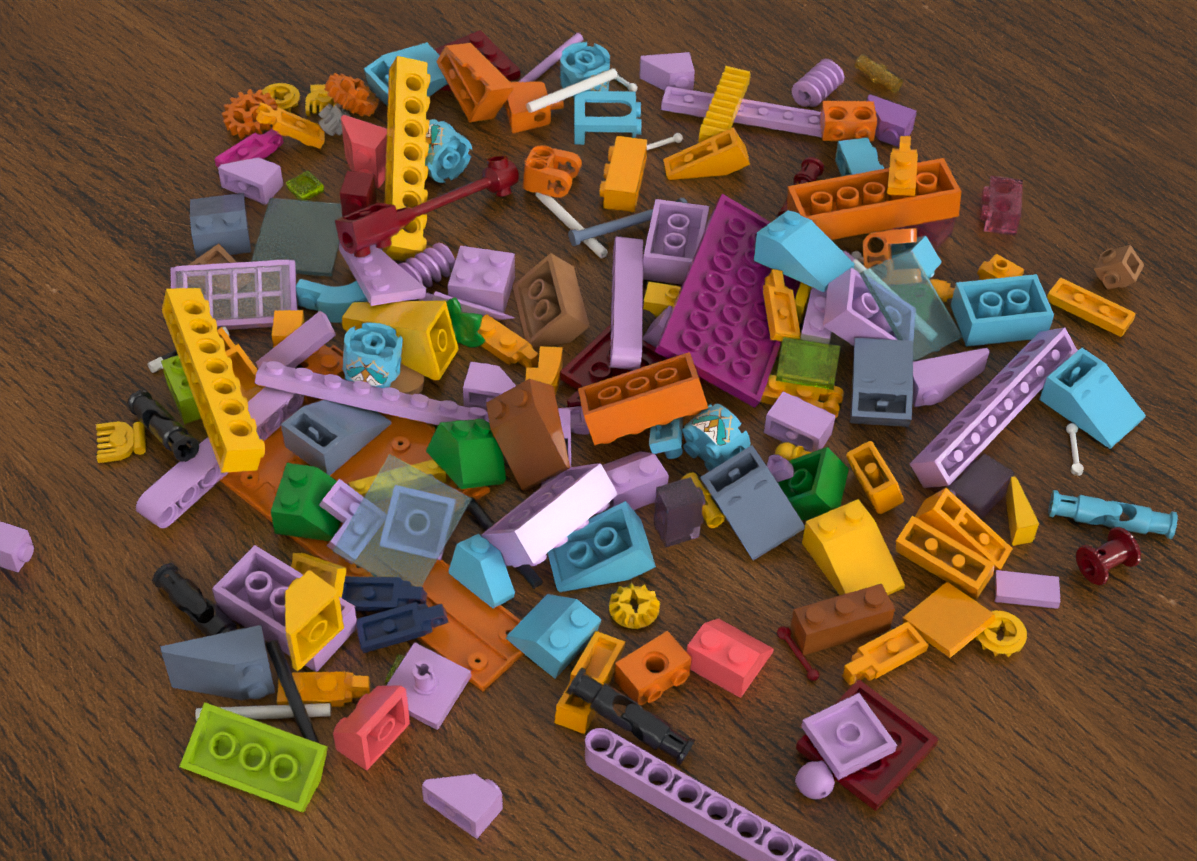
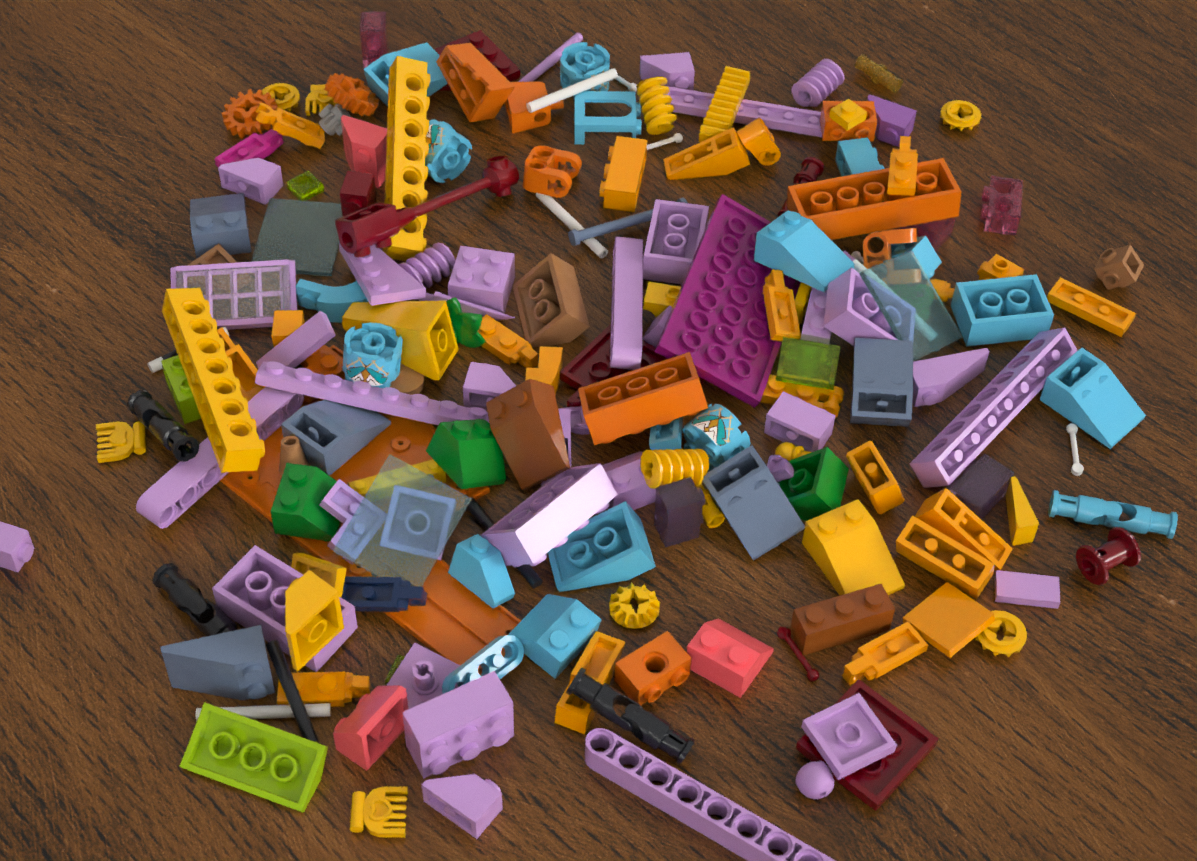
dark blue hinge [356,602,449,653] -> none
none -> medium nougat cone [279,436,309,475]
none -> yellow piece [350,787,408,838]
none -> clear pink brick [360,12,389,68]
none -> lavender brick [402,671,514,778]
none -> medium azure plate [442,635,524,694]
none -> yellow piece [637,77,677,135]
none -> yellow piece [640,449,709,489]
none -> light orange piece [737,117,781,166]
none -> yellow plate [829,99,867,131]
none -> yellow gear [940,100,981,132]

